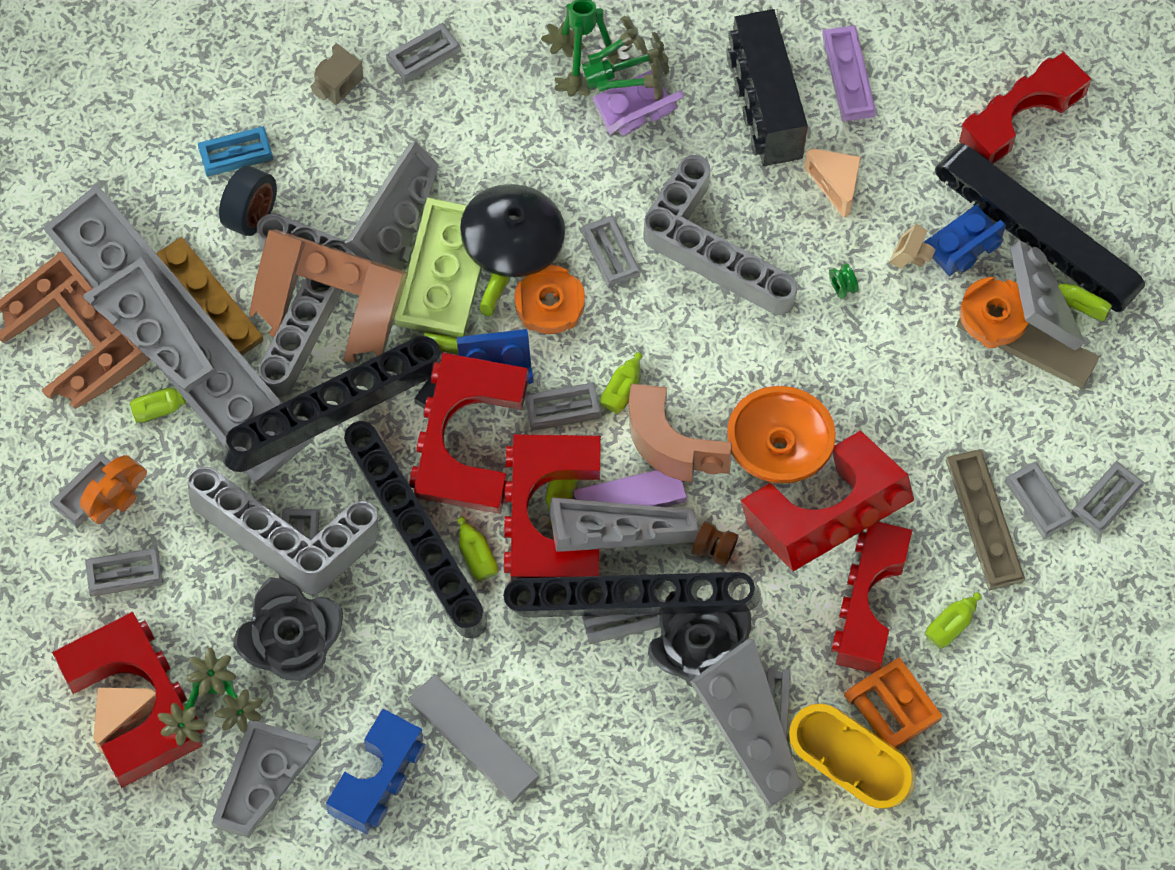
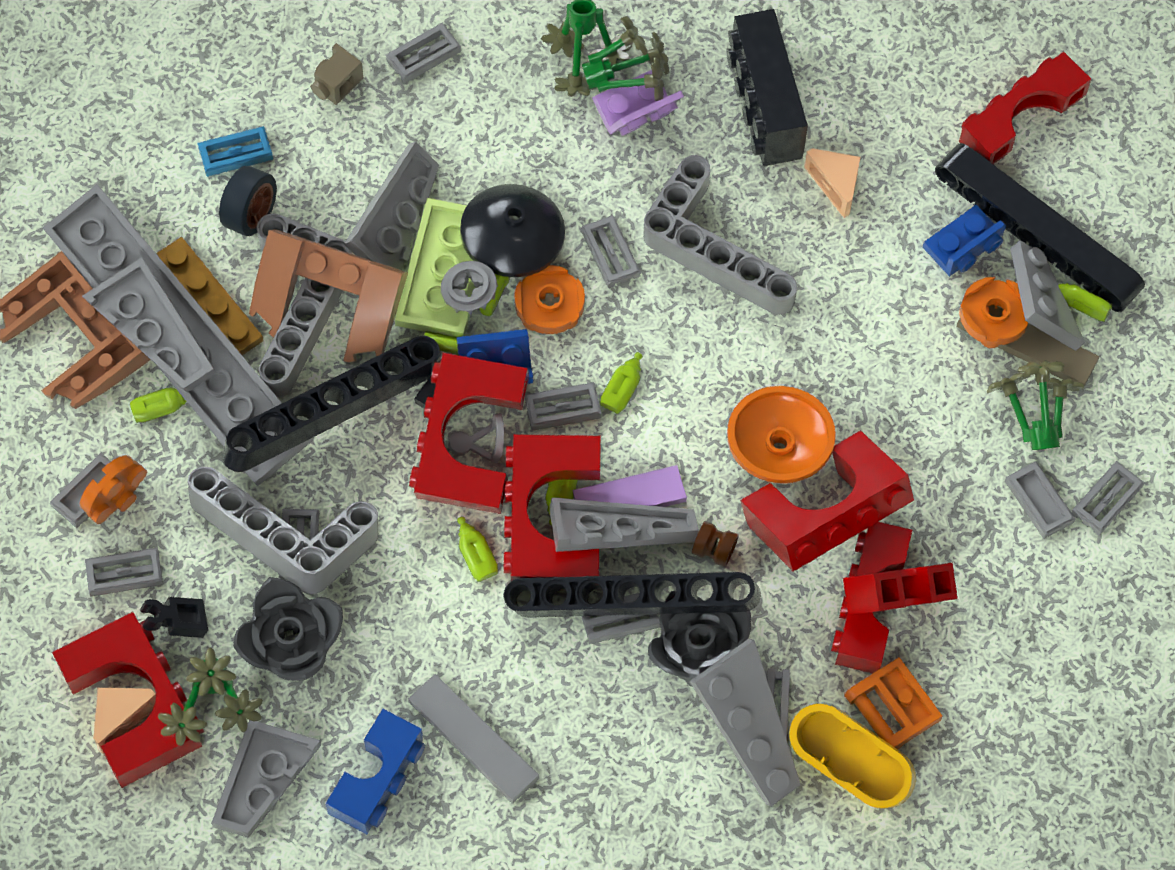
black beam [344,421,487,638] -> none
nougat arch [629,384,732,482] -> none
lavender tile [822,25,876,122] -> none
green bush [829,263,859,299] -> none
tan tile [889,224,936,268] -> none
lime piece [924,592,982,649] -> none
dark tan tile [946,449,1025,591] -> none
none -> black plate [140,597,208,638]
none -> light grey gear [441,261,498,314]
none -> light grey piece [448,413,504,464]
none -> red arch [843,562,958,615]
none -> plant [987,360,1084,450]

